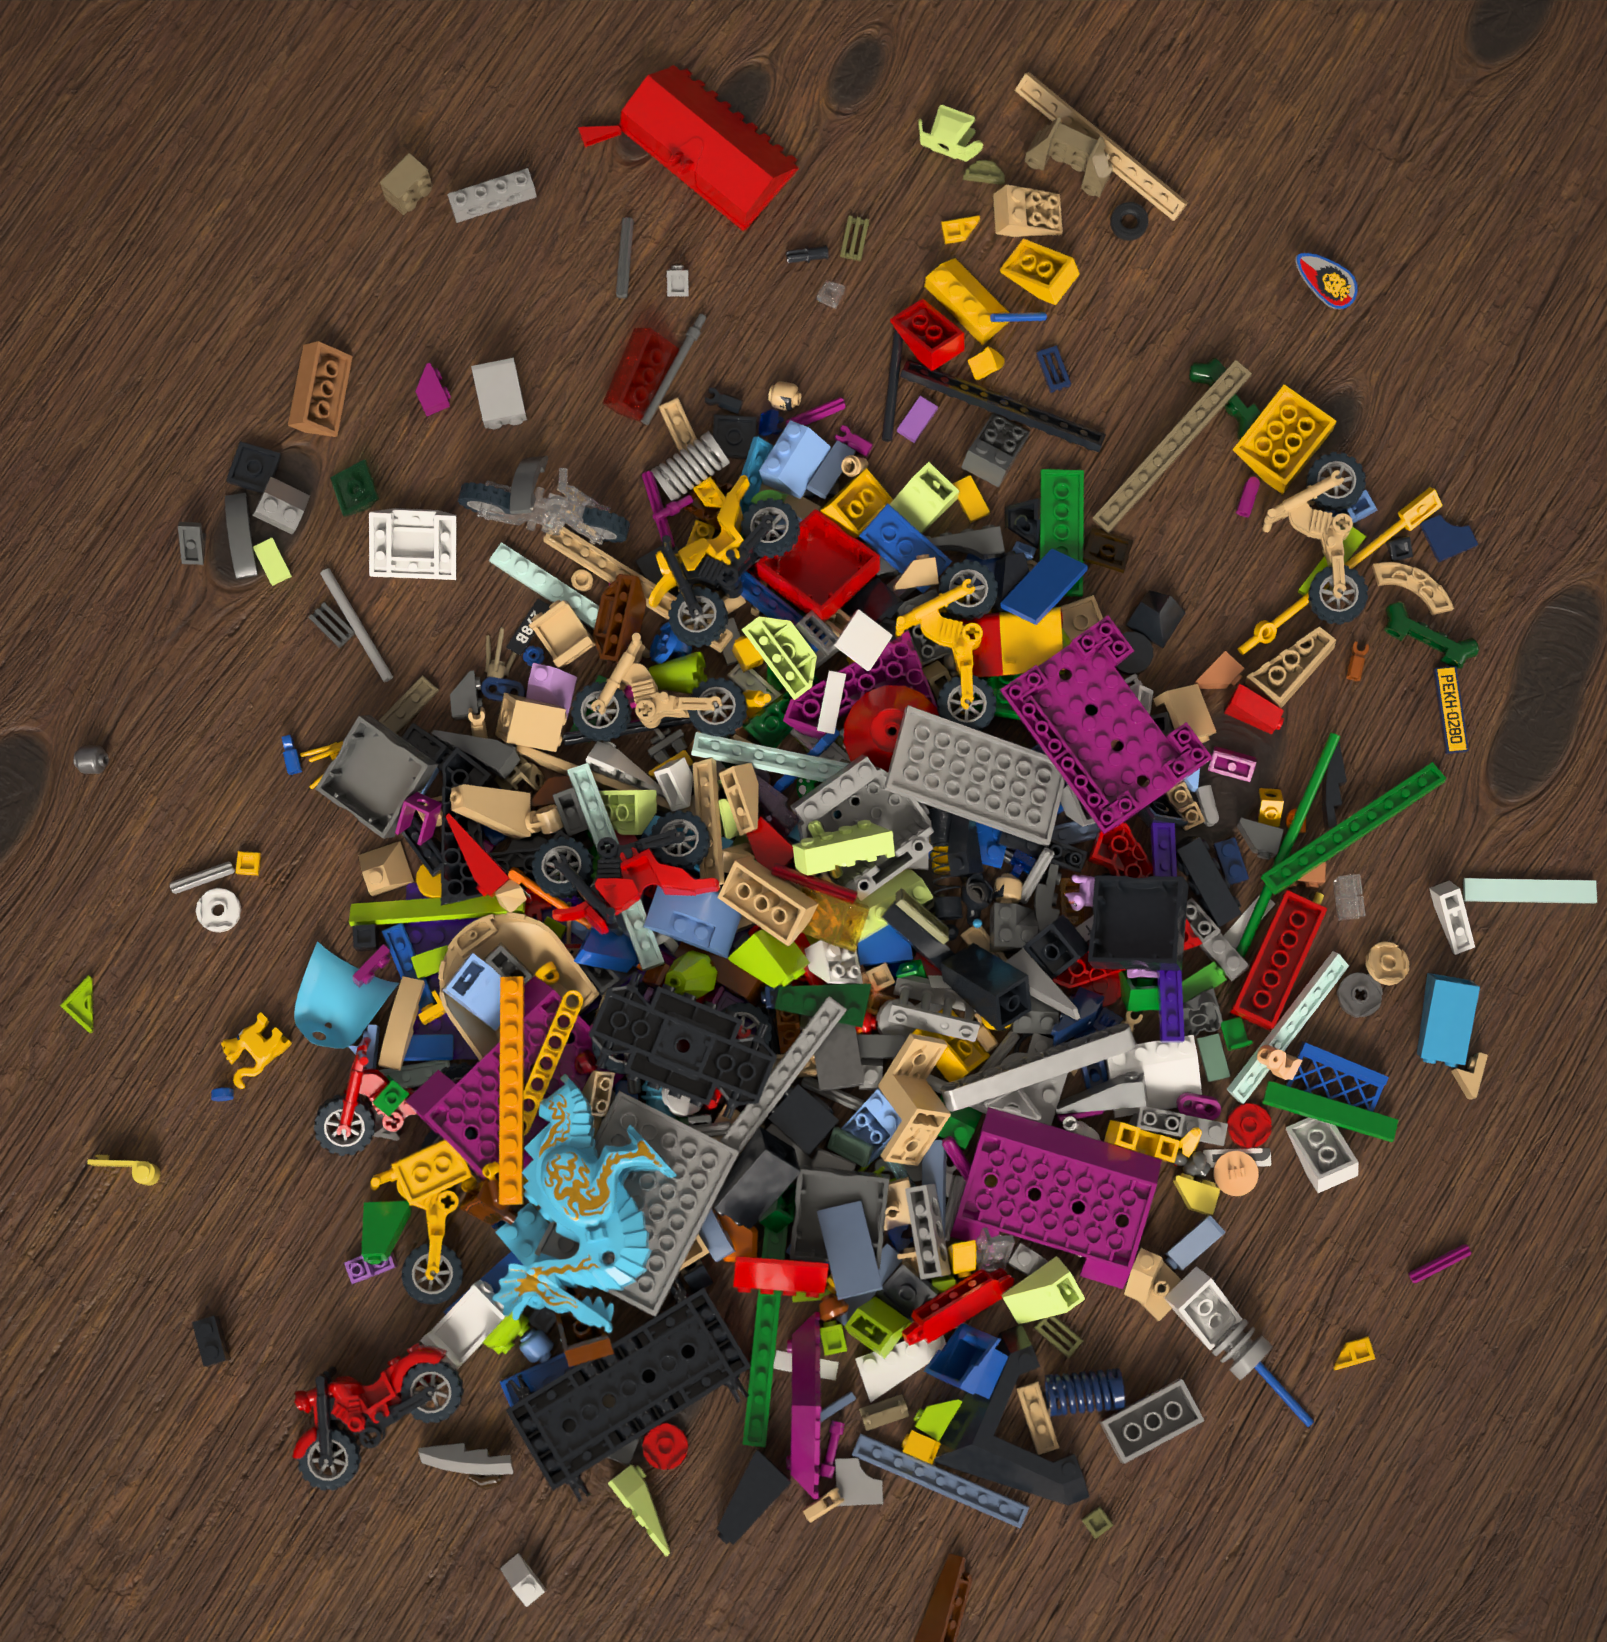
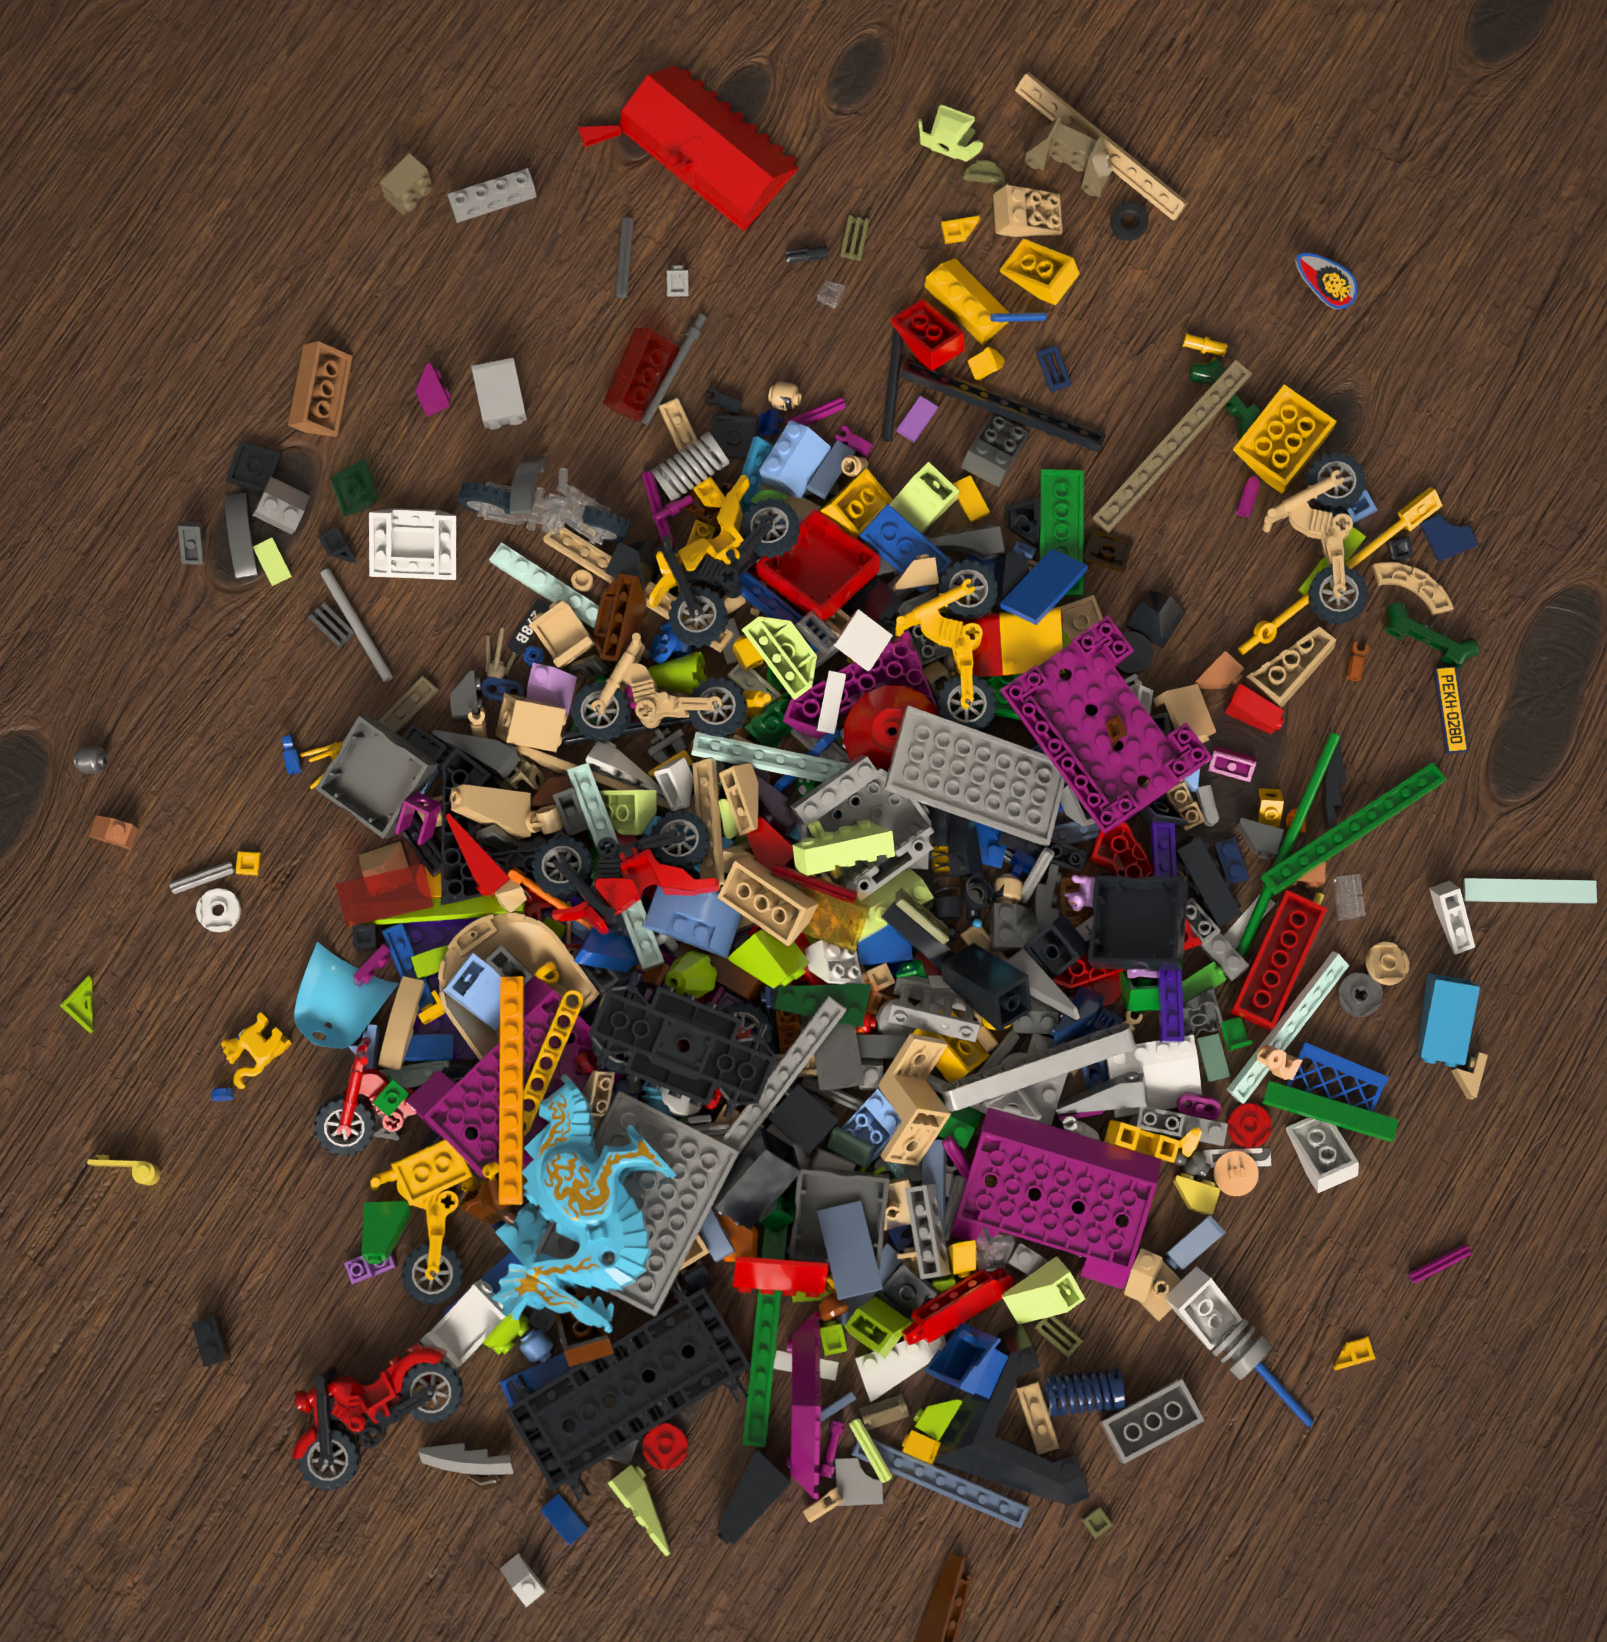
none -> nougat slope [89,816,138,850]
none -> black slope [318,527,356,563]
none -> clear red tile [336,863,434,927]
none -> dark grey tile [475,824,518,852]
none -> blue slope [540,1494,588,1545]
none -> pearl dark grey tile [567,654,610,679]
none -> black slope [605,540,660,591]
none -> yellowish green axle [849,1418,892,1483]
none -> reddish brown slope [1104,715,1128,743]
none -> yellow pin [1182,333,1227,357]

